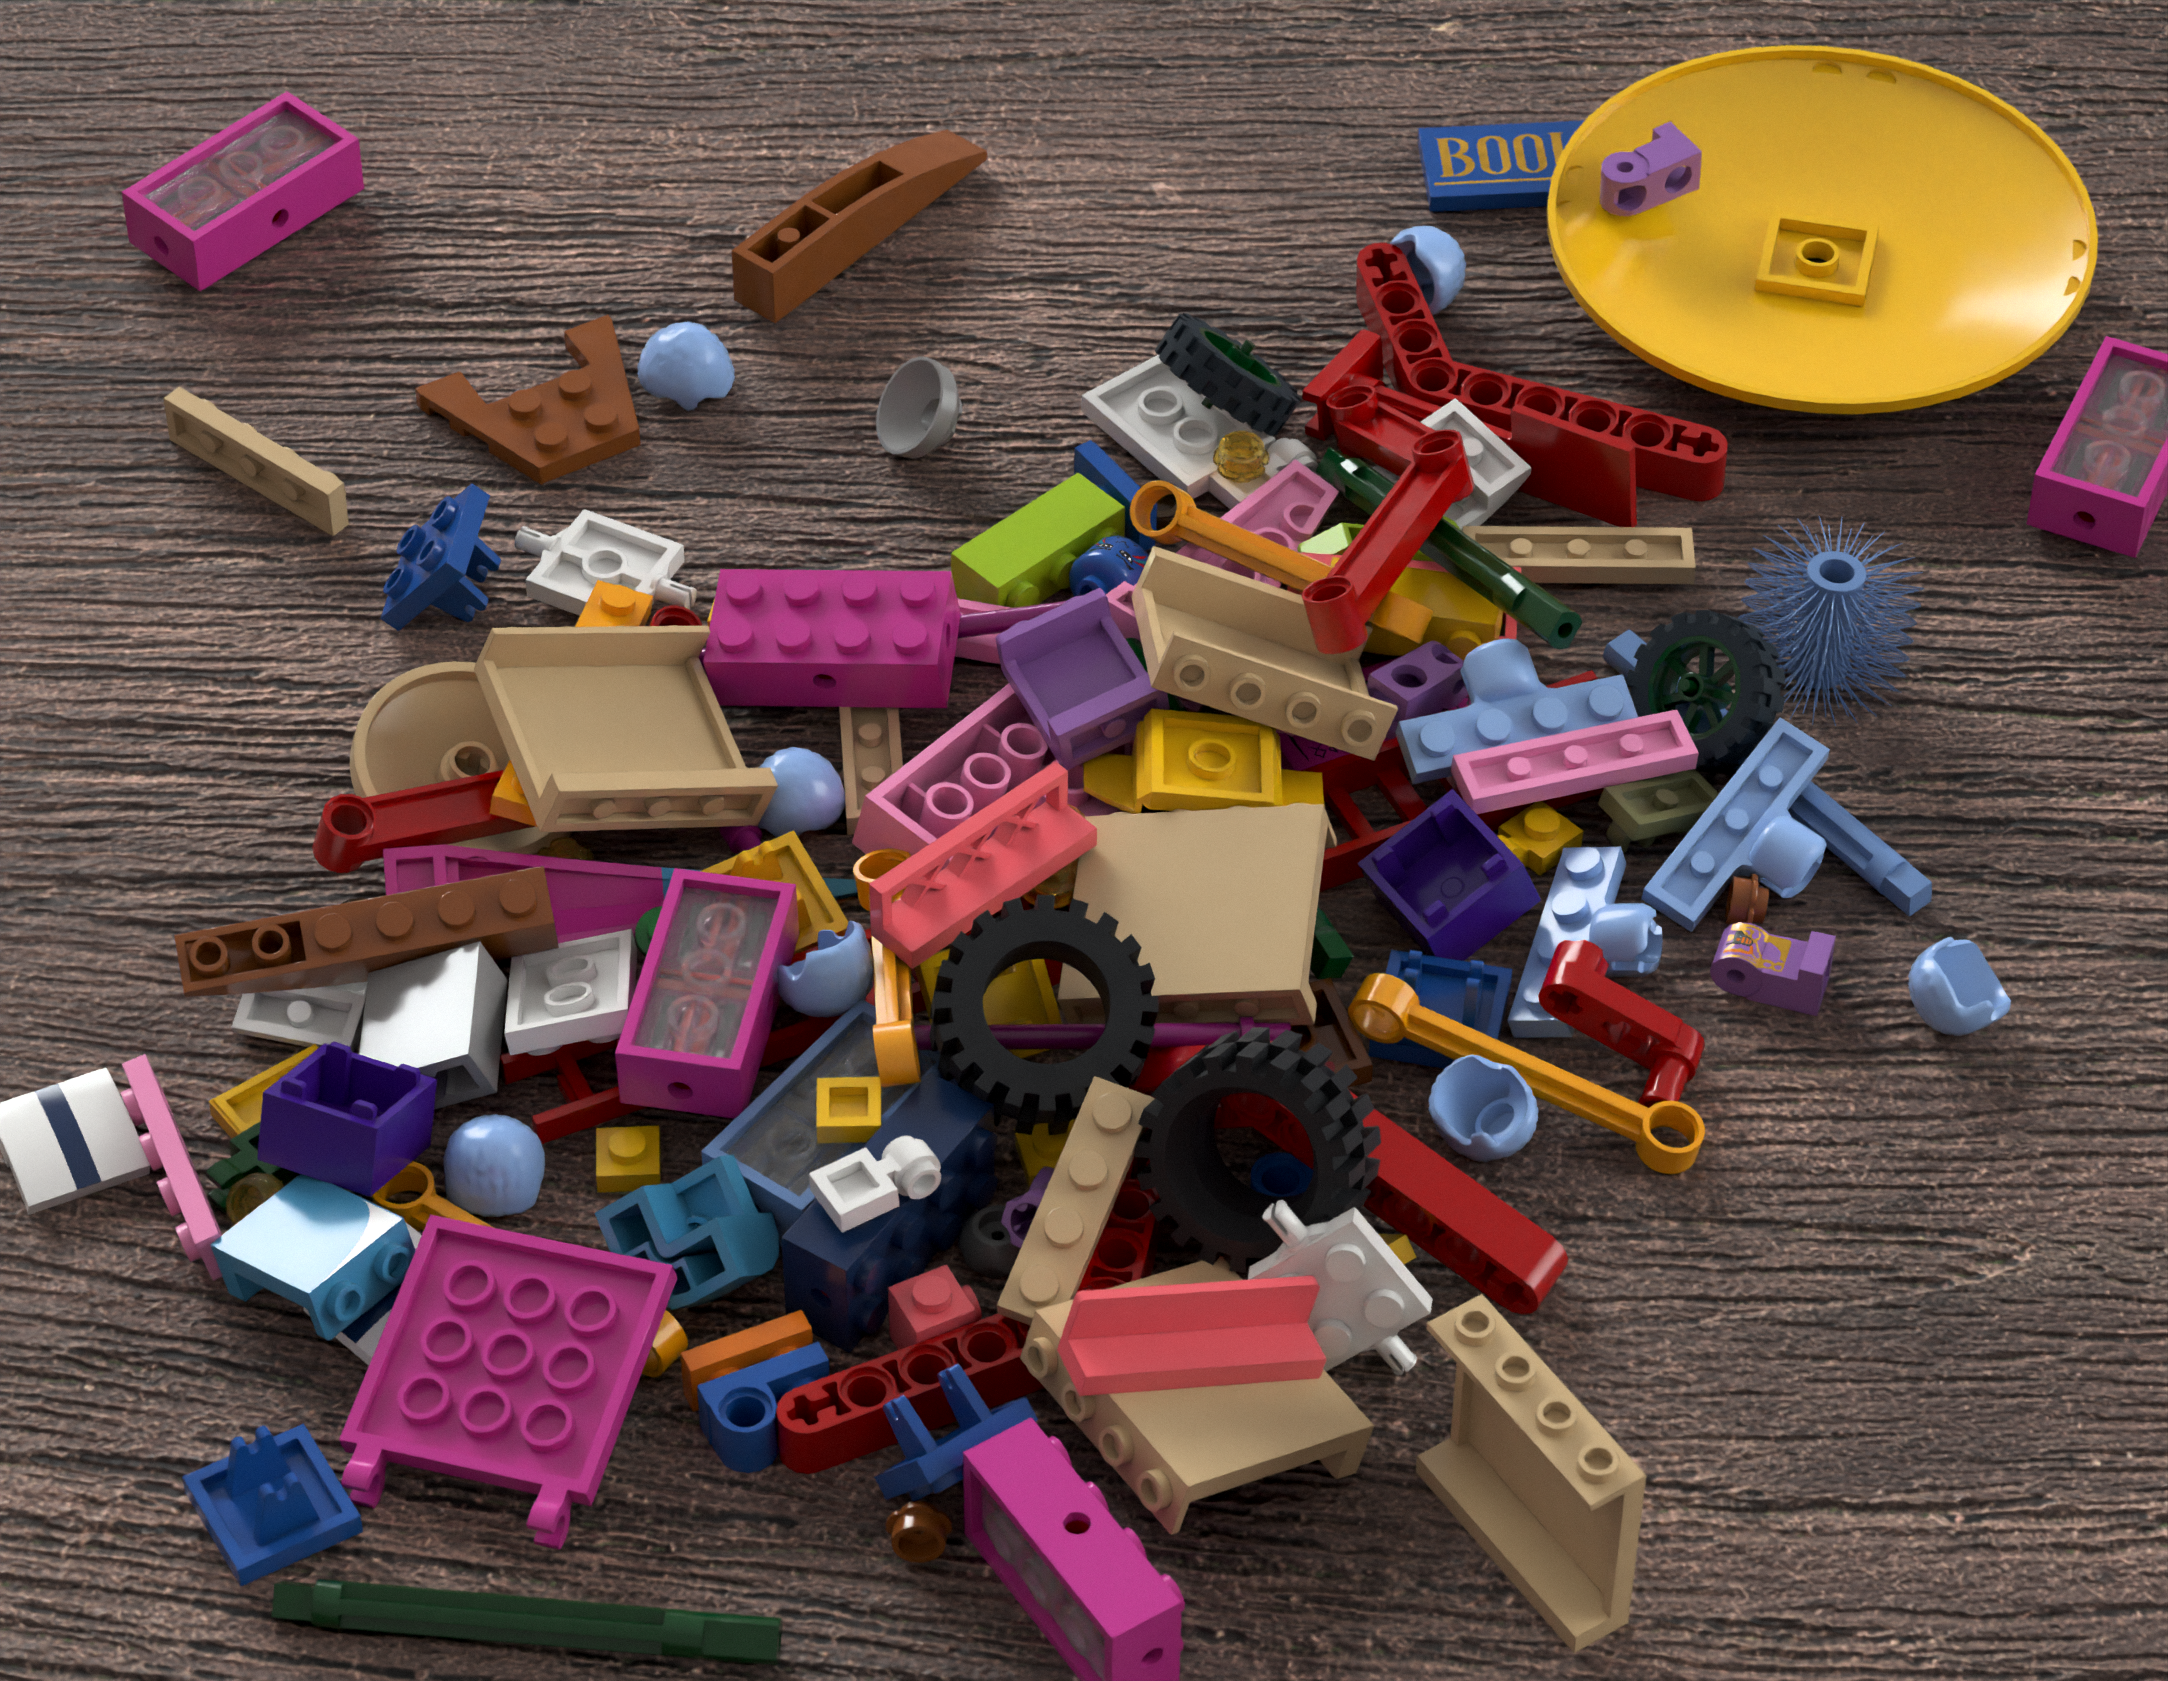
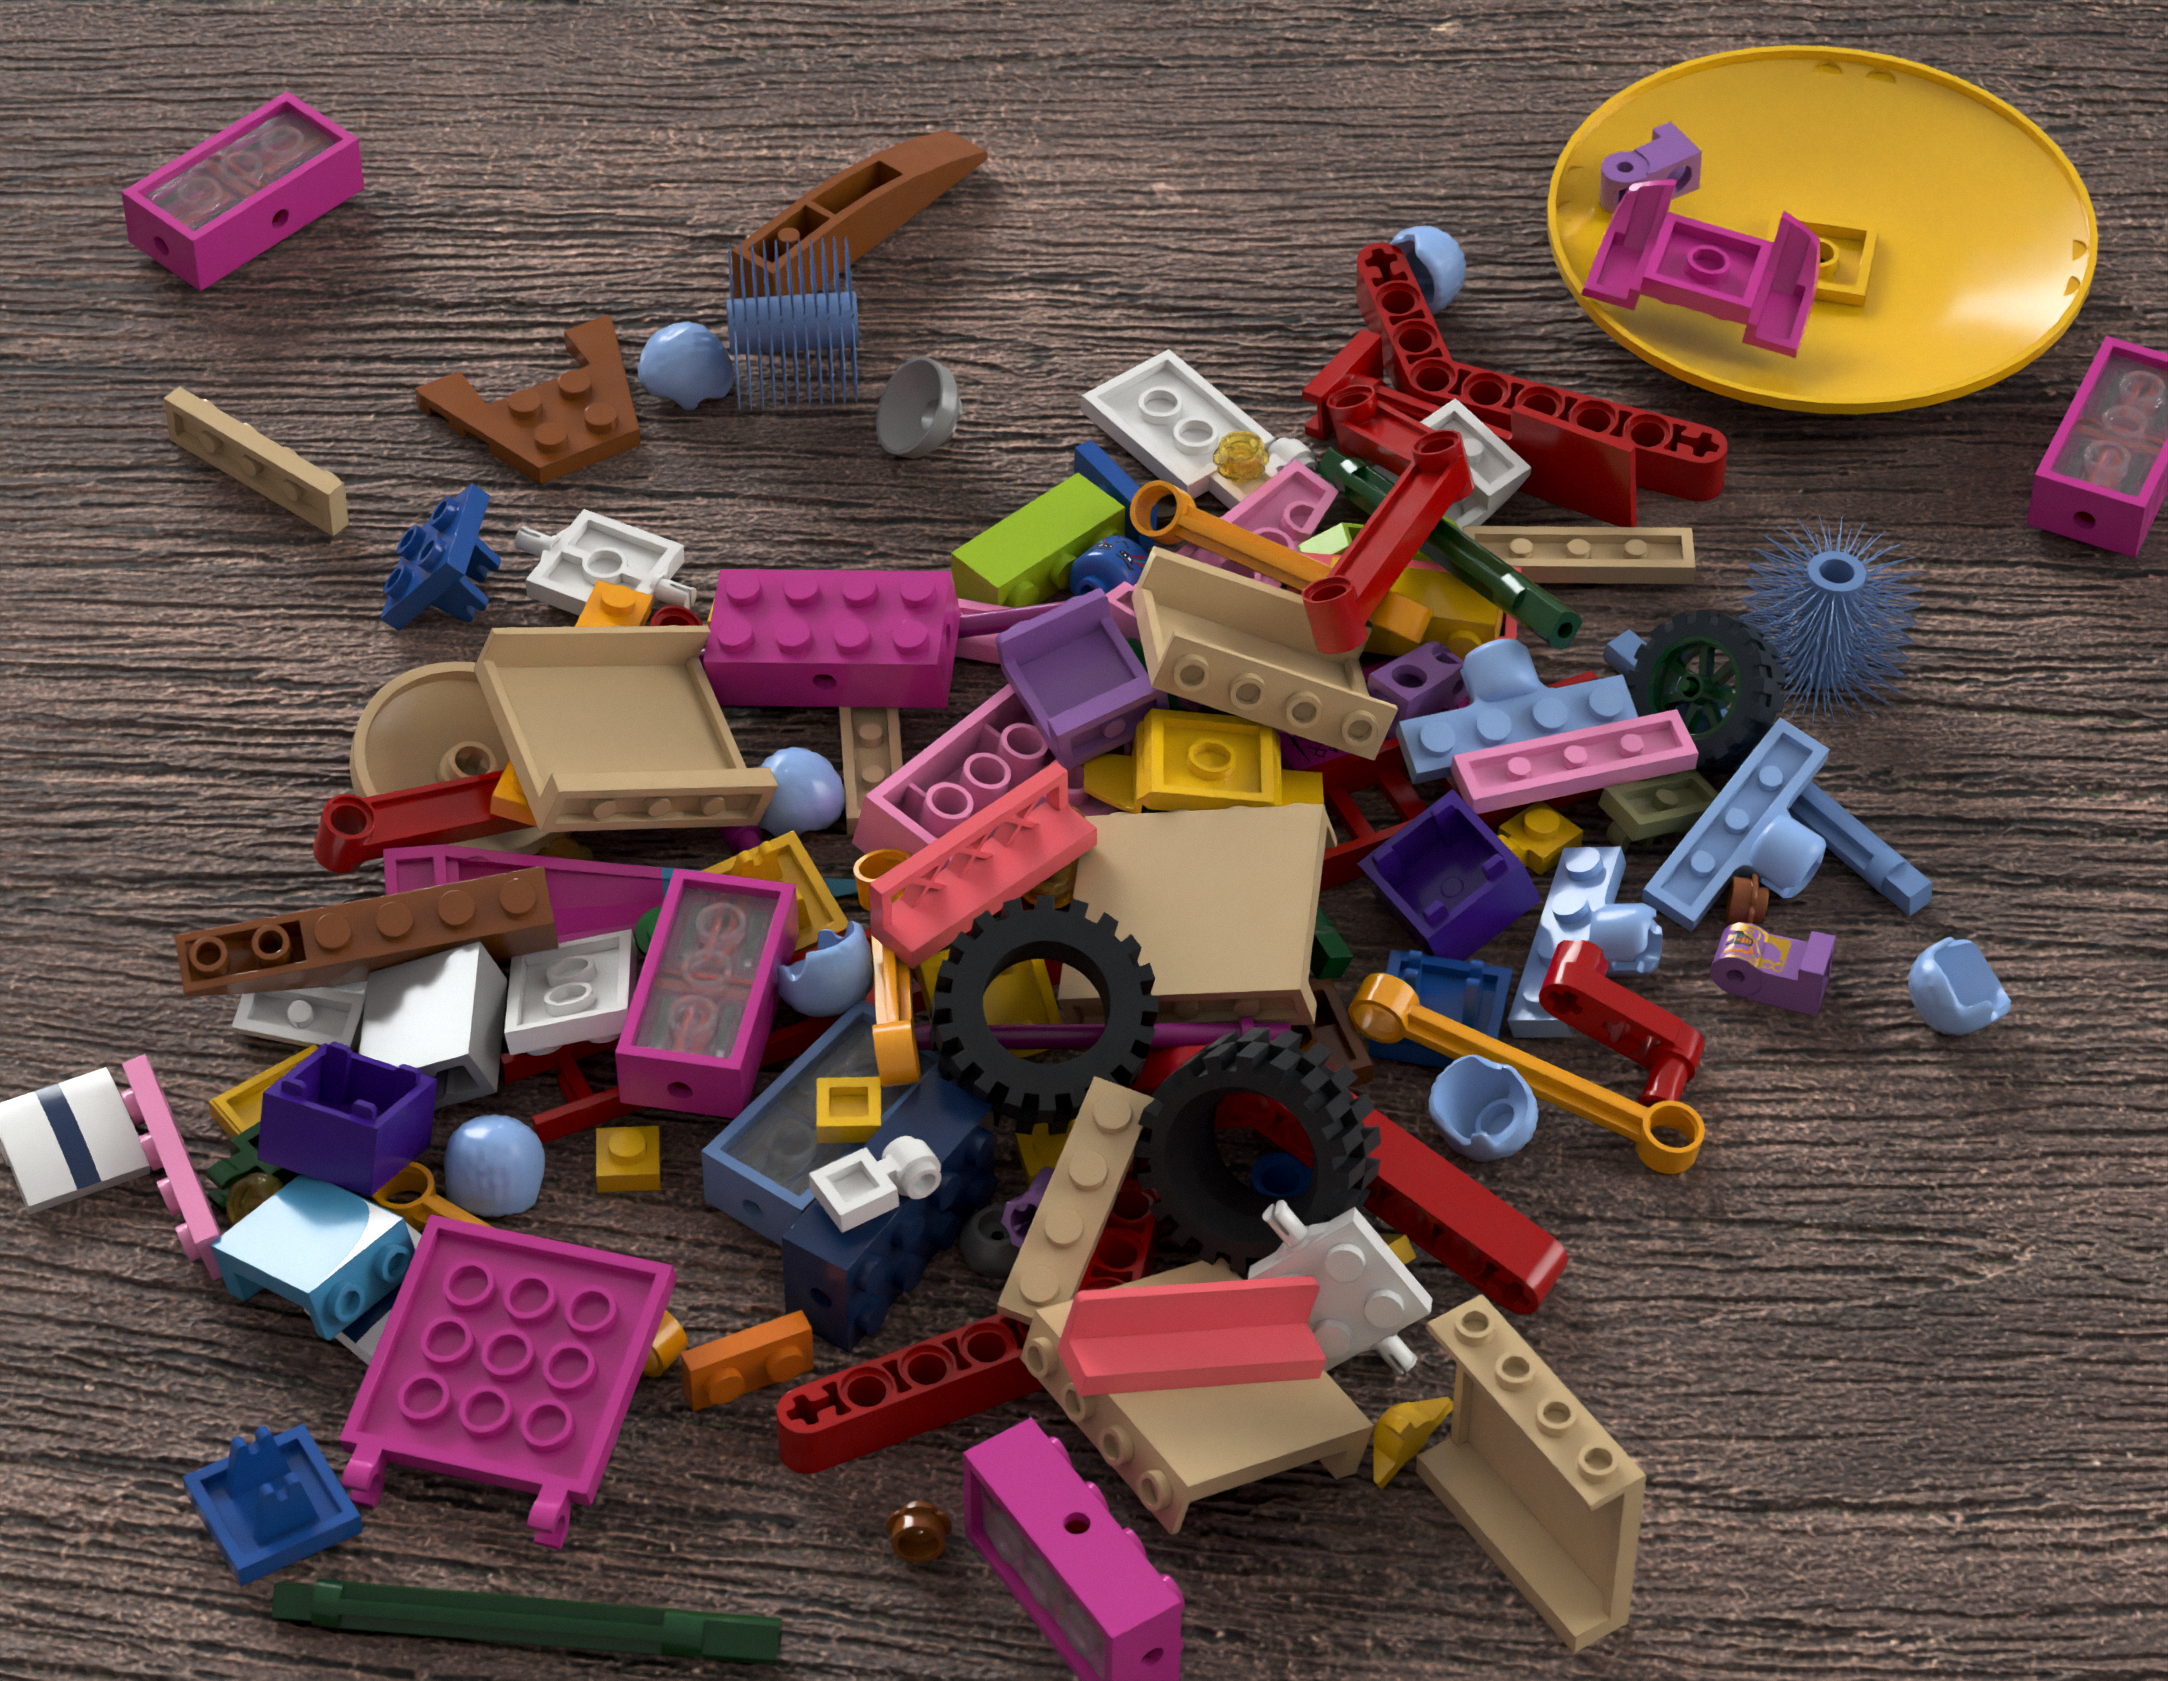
dark azure brick [594,1155,779,1310] -> none
blue plate [697,1341,830,1473] -> none
blue plate [874,1364,1038,1502] -> none
coral brick [888,1264,982,1350] -> none
black wheel [1155,313,1302,436] -> none
blue tile [1417,120,1585,212] -> none
none -> medium blue piece [726,236,859,411]
none -> yellow piece [1372,1397,1453,1490]
none -> dark pink piece [1581,179,1820,358]

